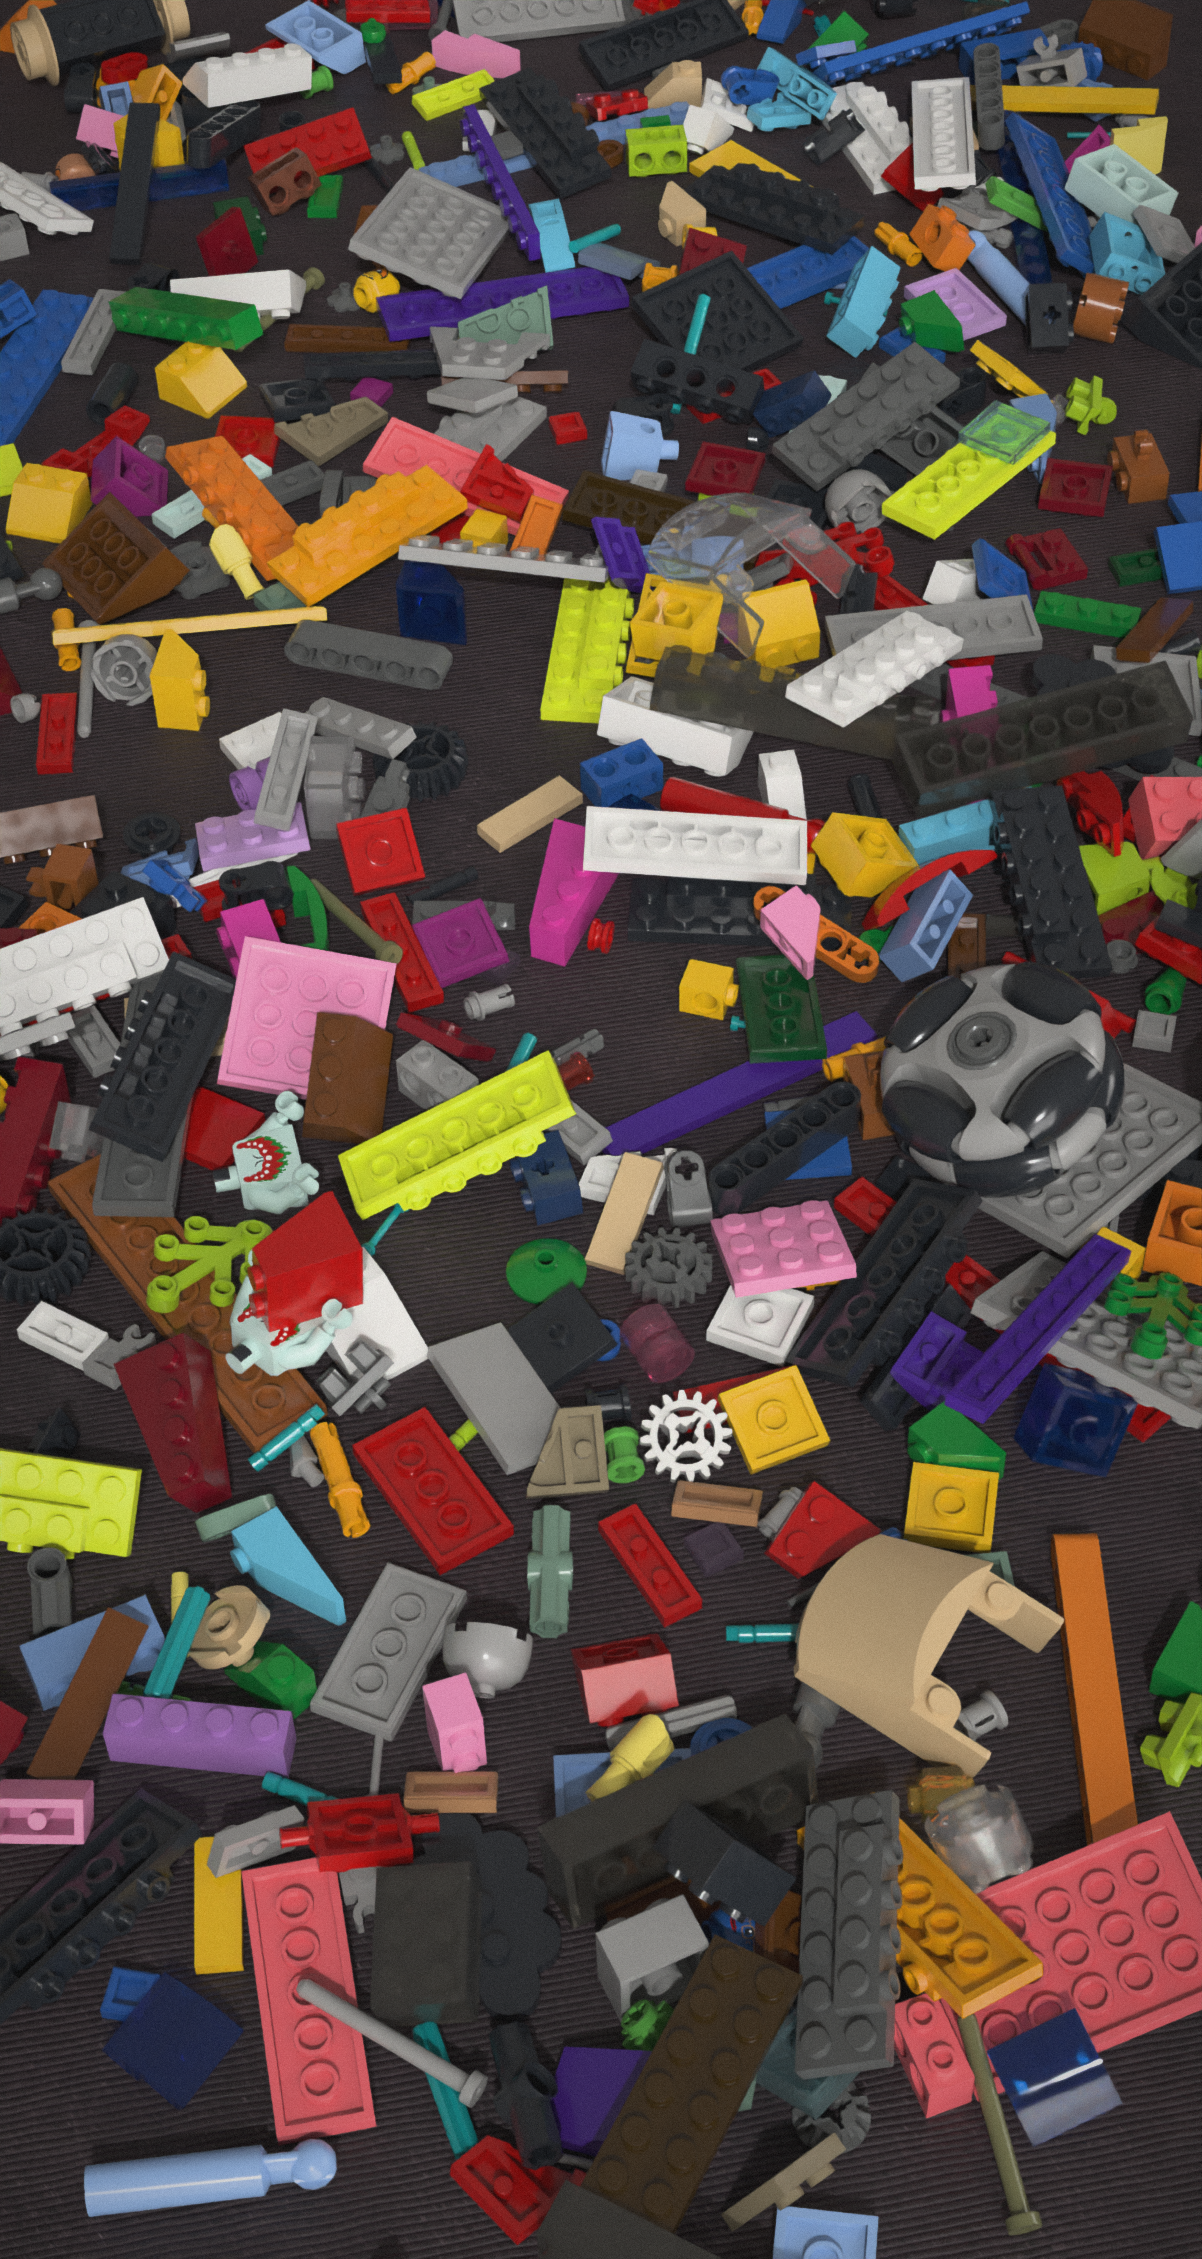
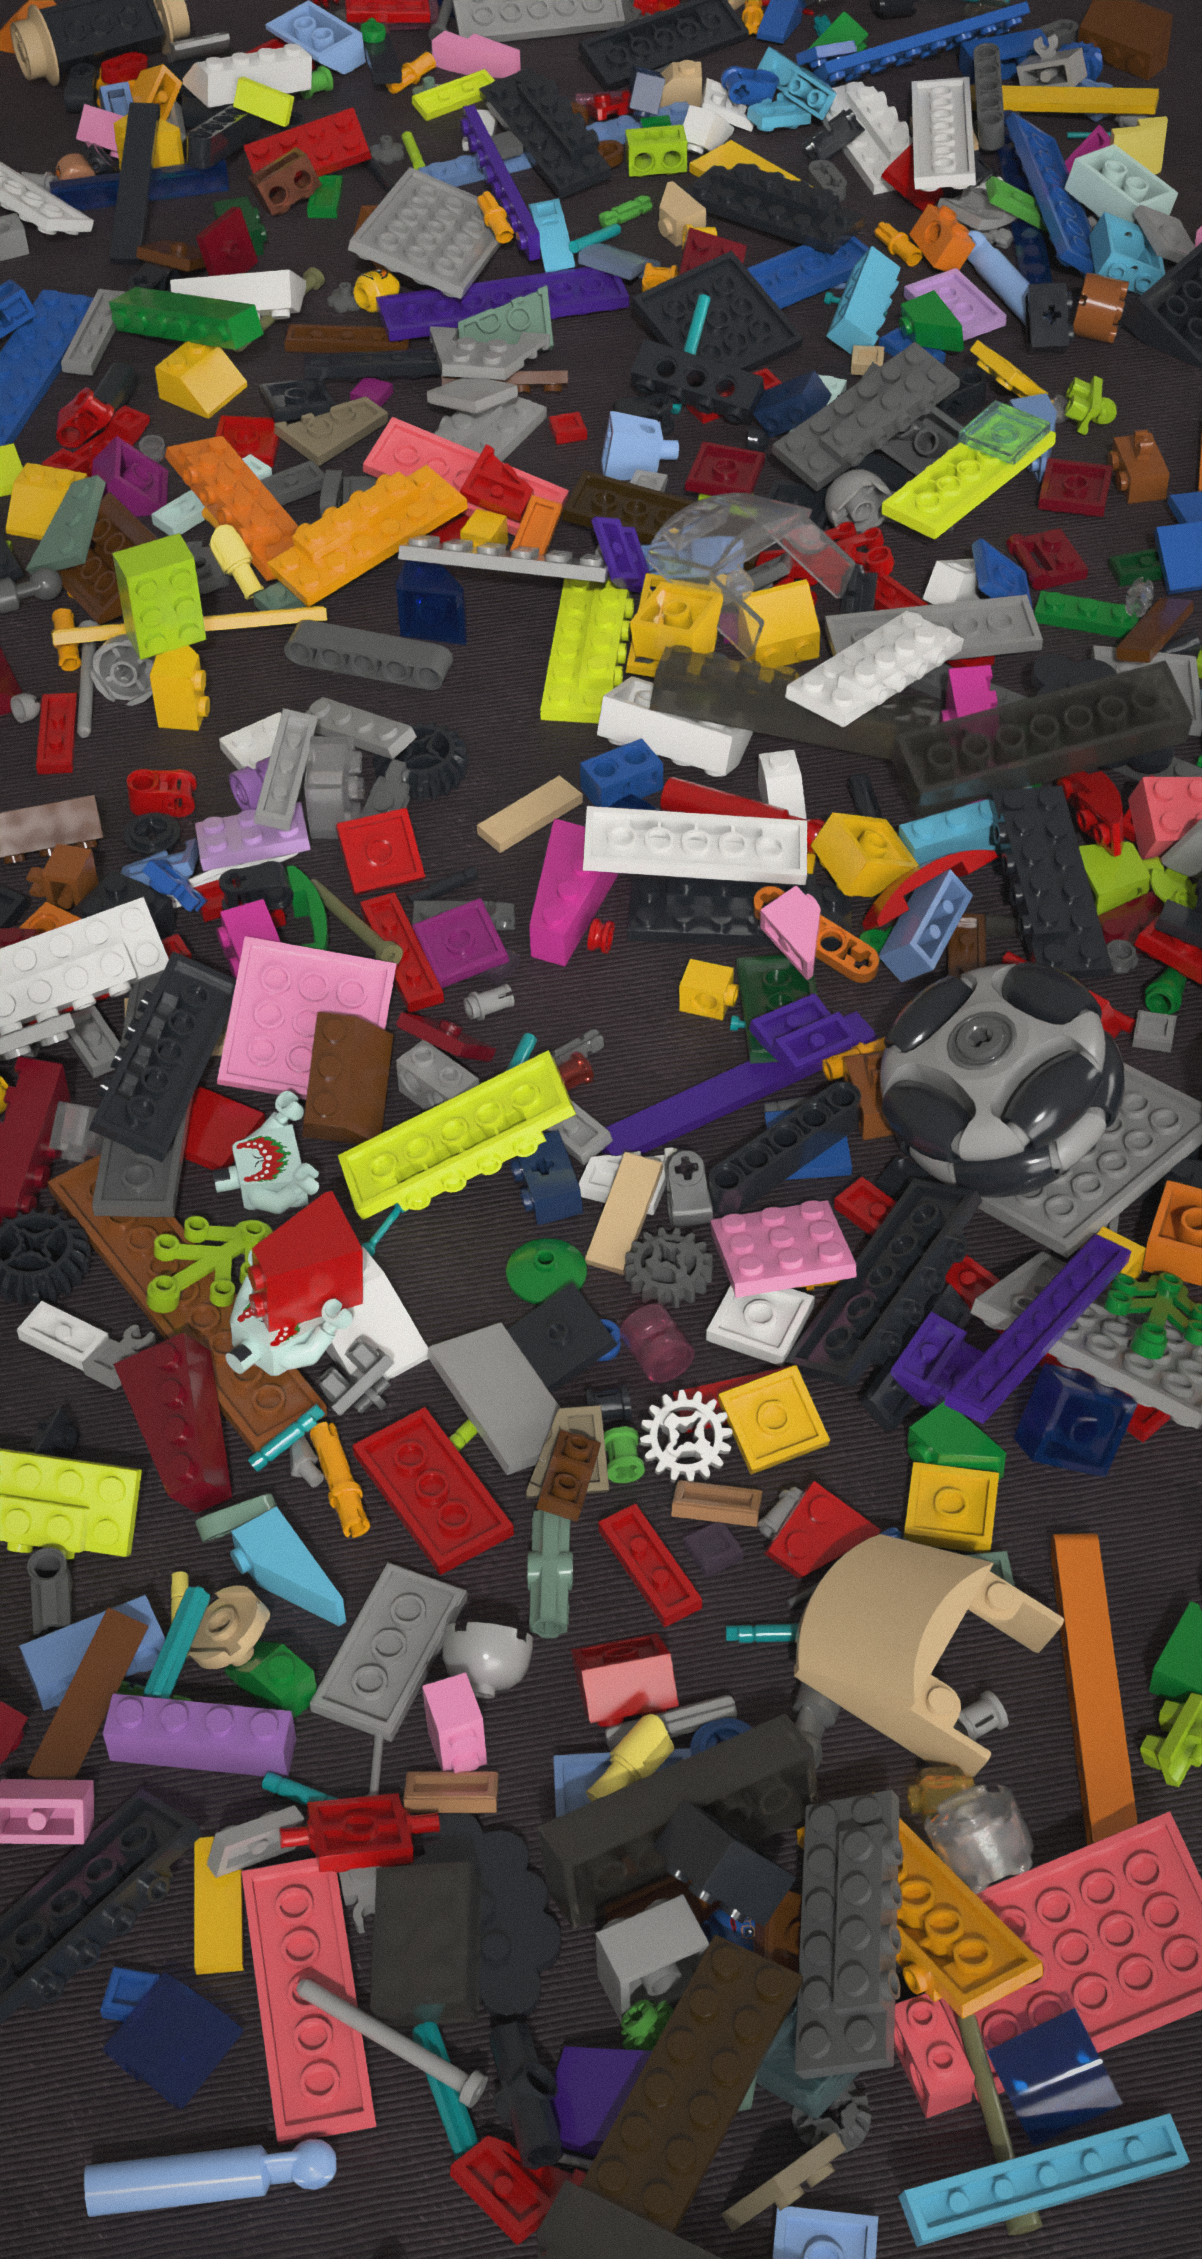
none -> sand green wing [26,475,106,575]
none -> red piece [56,387,114,449]
none -> lime brick [112,533,206,660]
none -> red piece [126,769,197,817]
none -> reddish brown plate [136,240,206,272]
none -> neon yellow tile [233,76,294,127]
none -> light orange axle [477,191,514,244]
none -> reddish brown slope [536,1430,601,1522]
none -> bright green axle [598,195,653,228]
none -> slope [628,66,665,118]
none -> dark purple slope [749,993,860,1072]
none -> dark grey beam [808,160,847,202]
none -> tan plate [851,345,885,376]
none -> medium azure plate [898,2113,1190,2247]
none -> clear pin [1125,578,1154,617]

